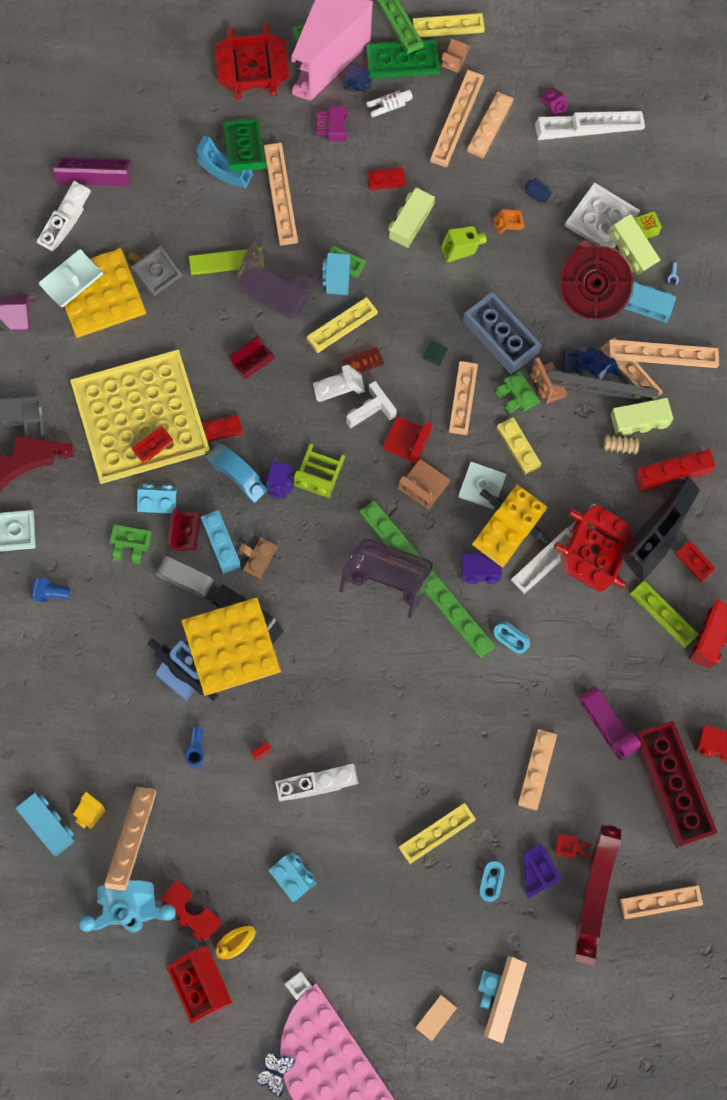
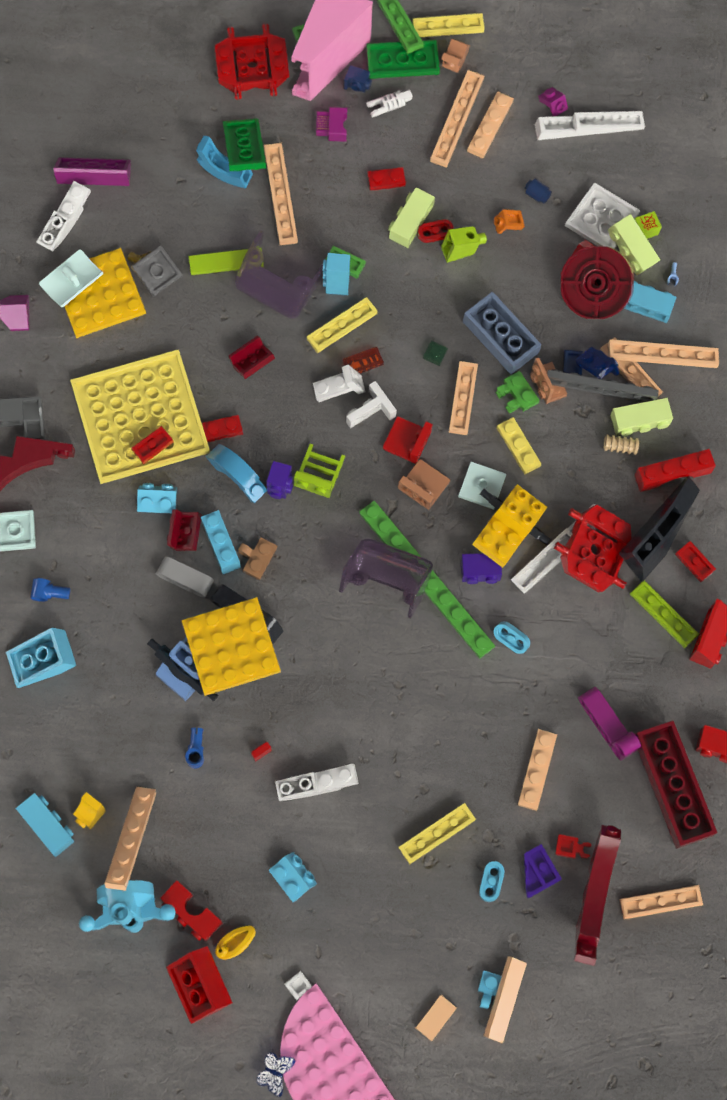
bright green plate [110,525,152,564] -> none
none -> medium azure slope [6,628,77,688]
none -> red plate [418,219,454,243]

